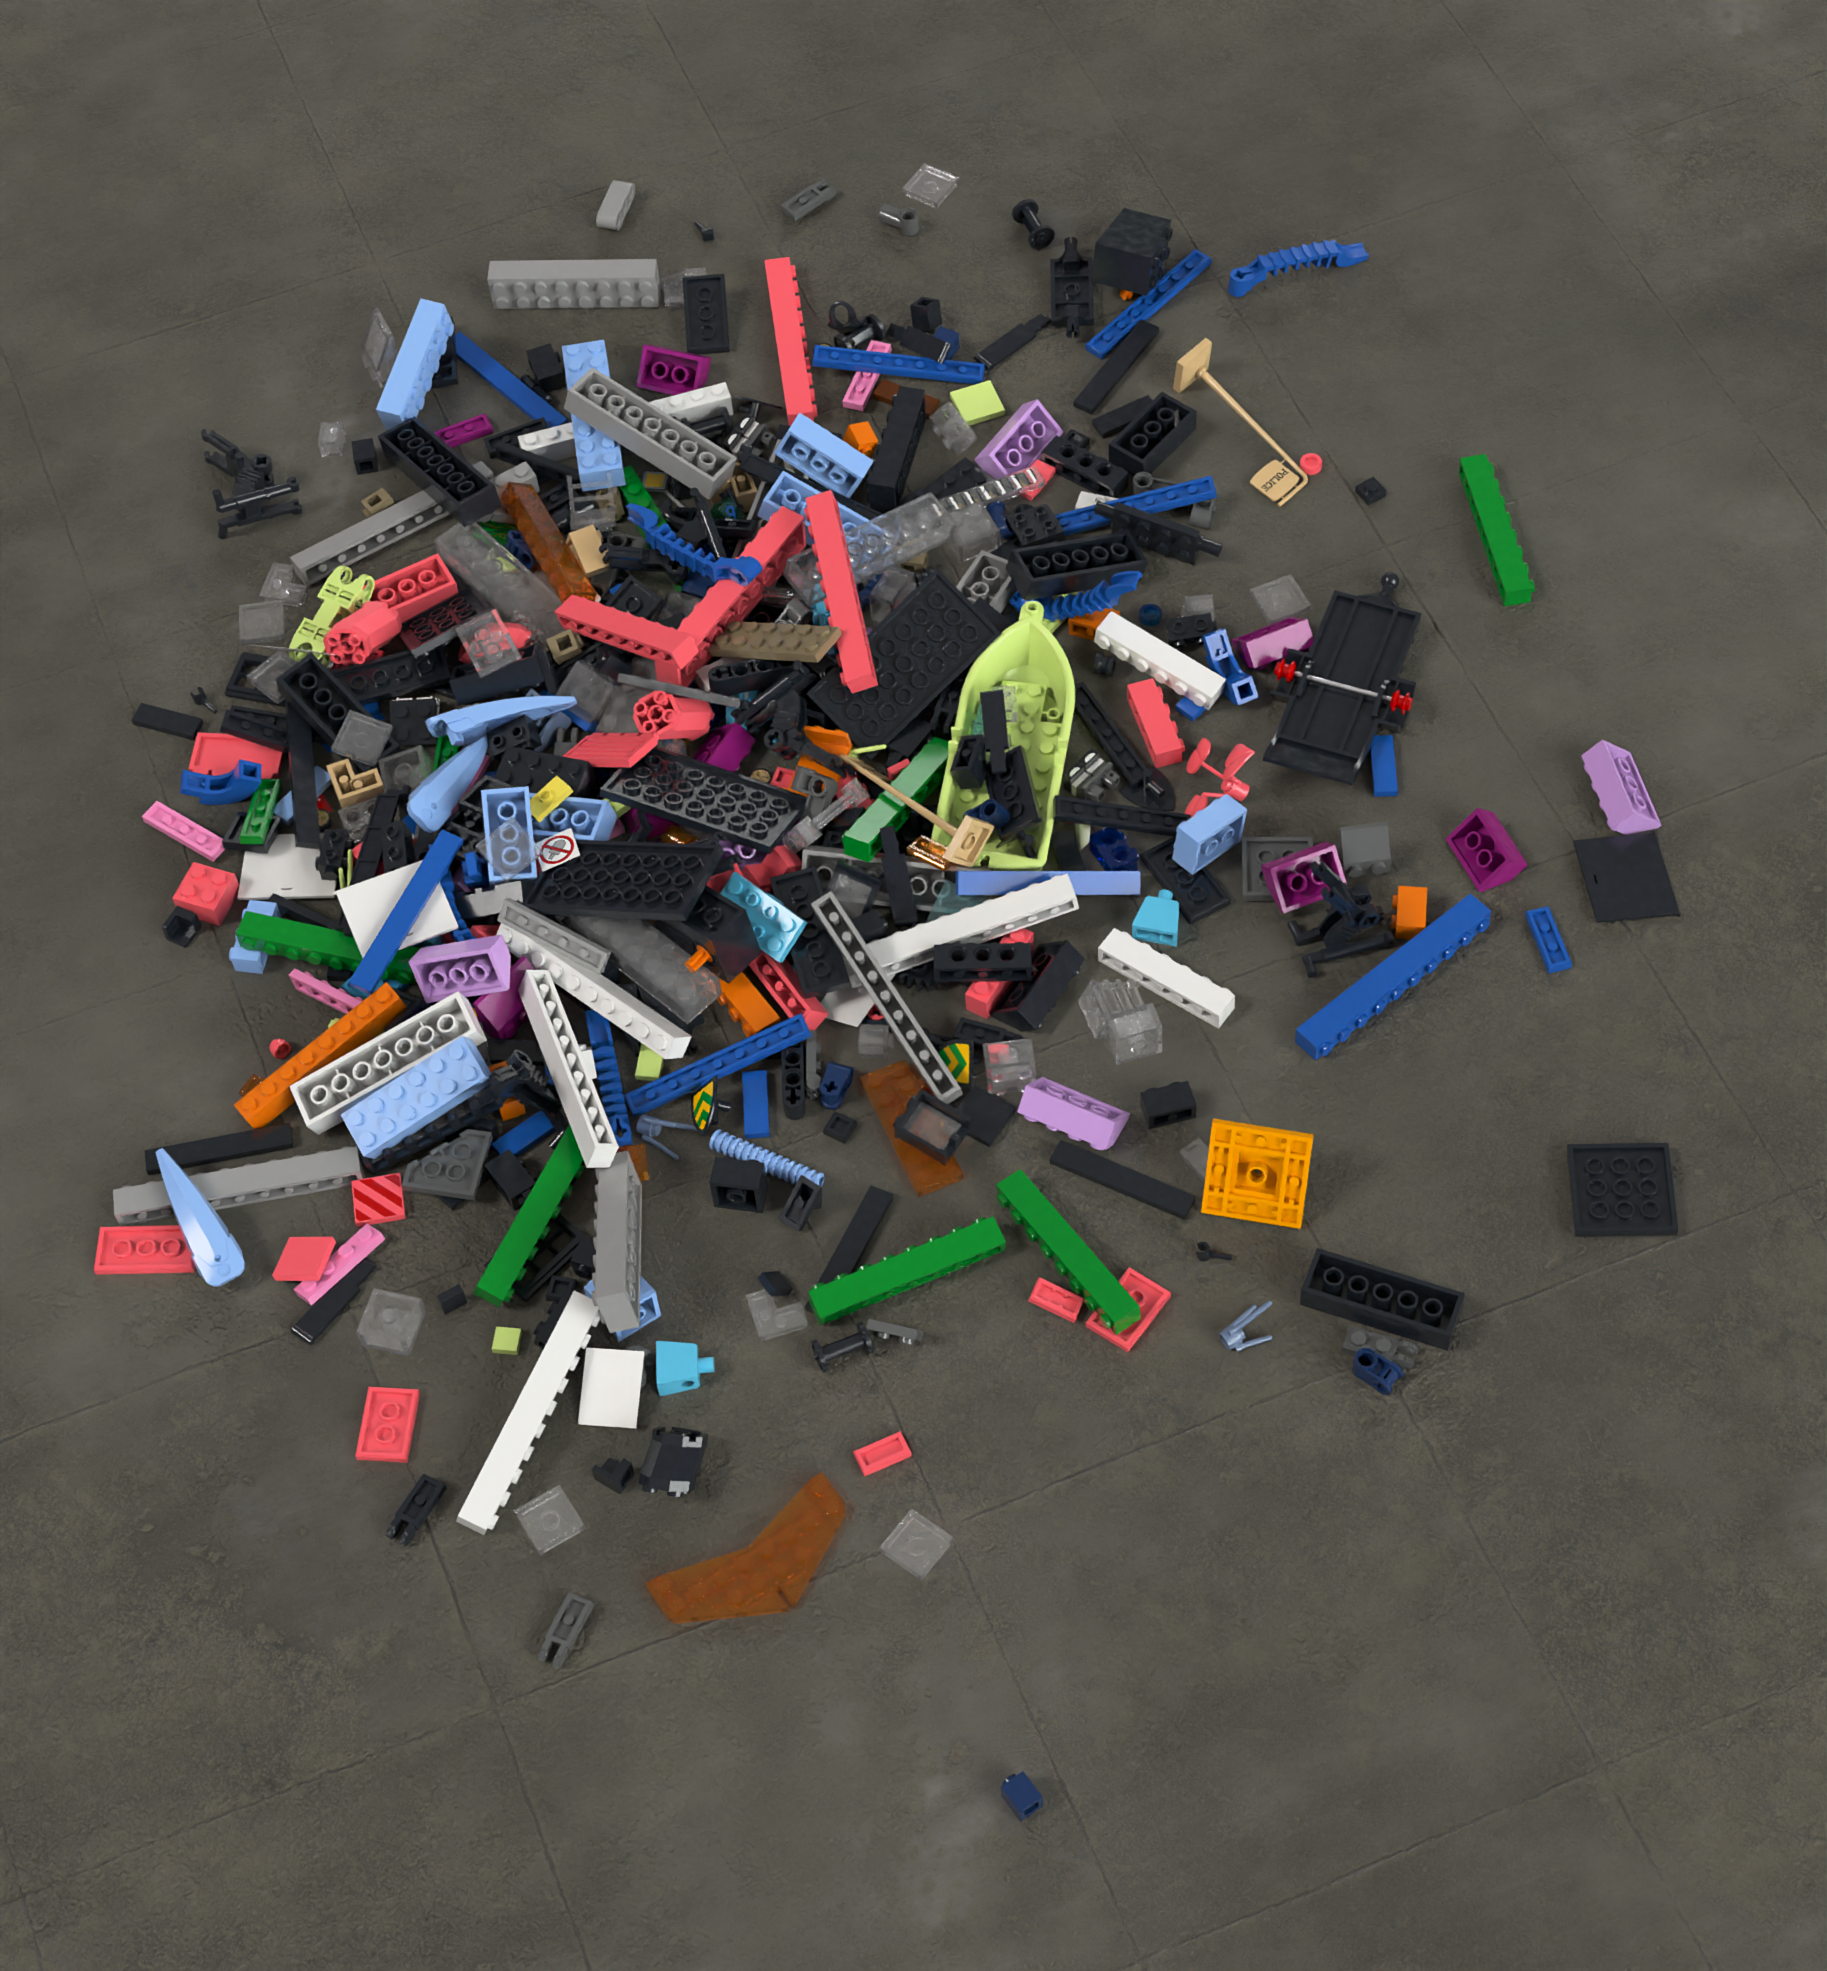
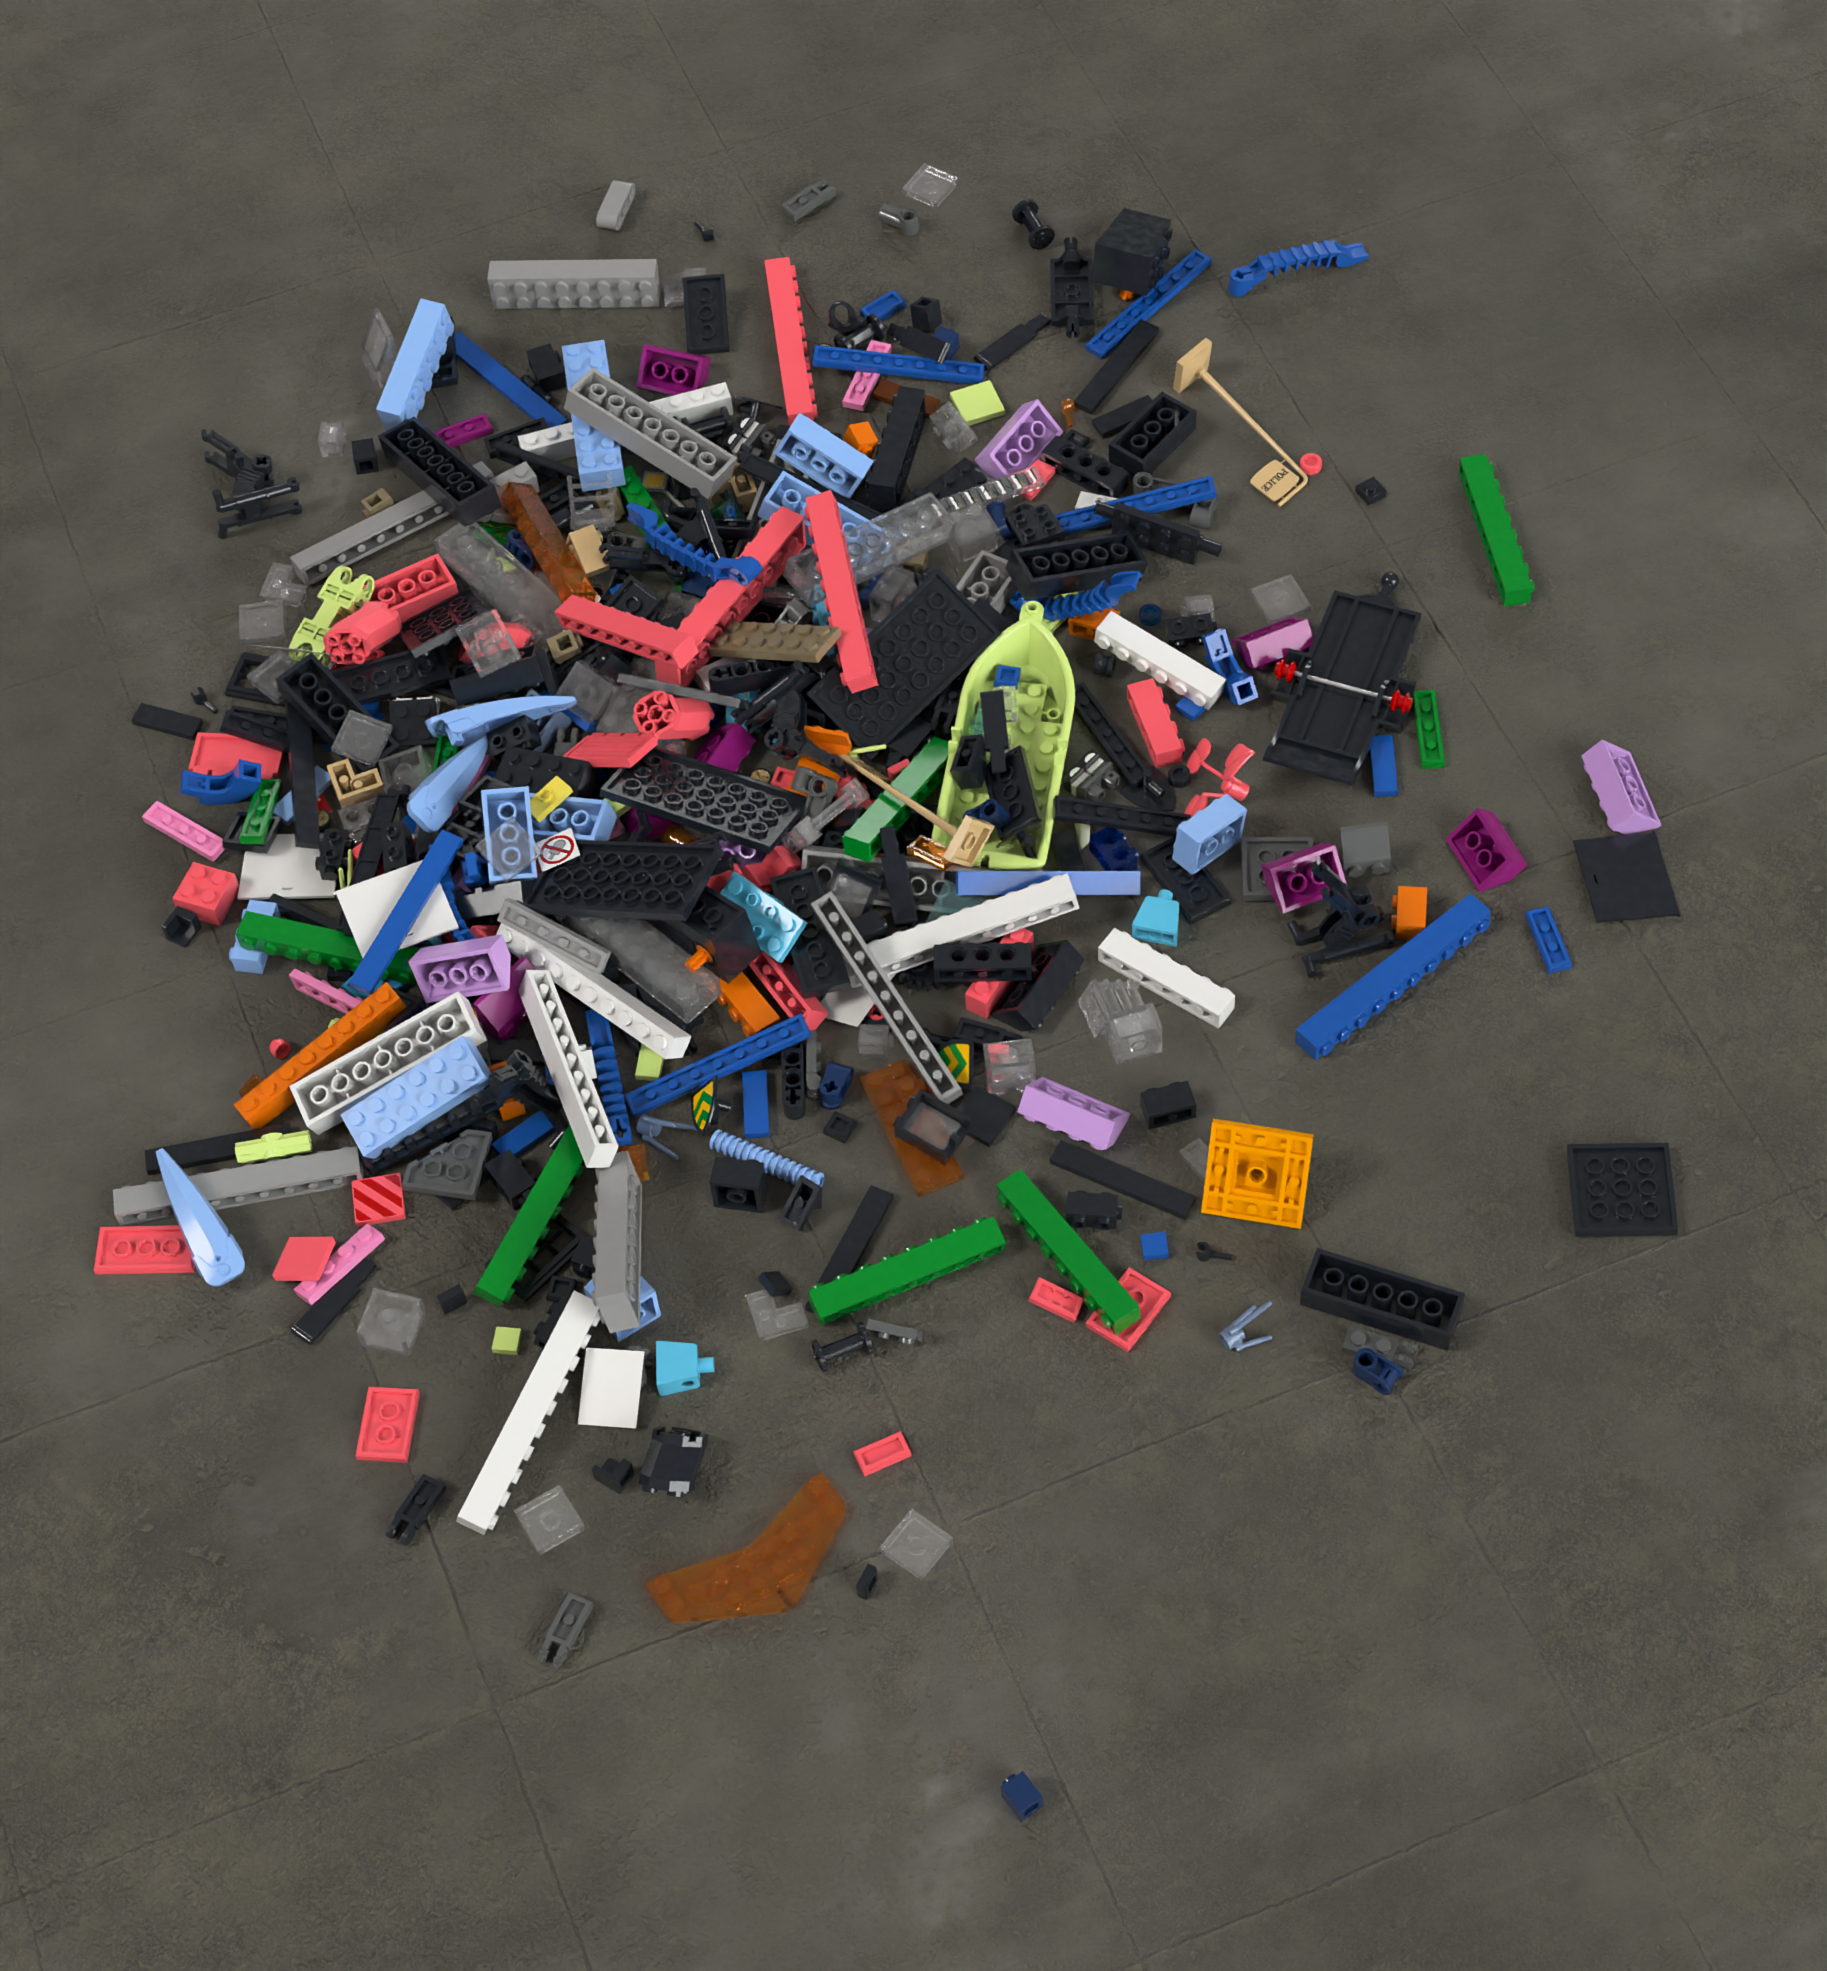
none -> yellowish green piece [235,1130,312,1165]
none -> black tile [856,1564,878,1600]
none -> blue tile [859,290,906,321]
none -> blue tile [994,665,1021,691]
none -> clear orange hand [1061,398,1075,428]
none -> black brick [1066,1190,1123,1230]
none -> blue tile [1140,1232,1169,1261]
none -> black tile [1168,765,1191,788]
none -> green tile [1412,689,1445,769]

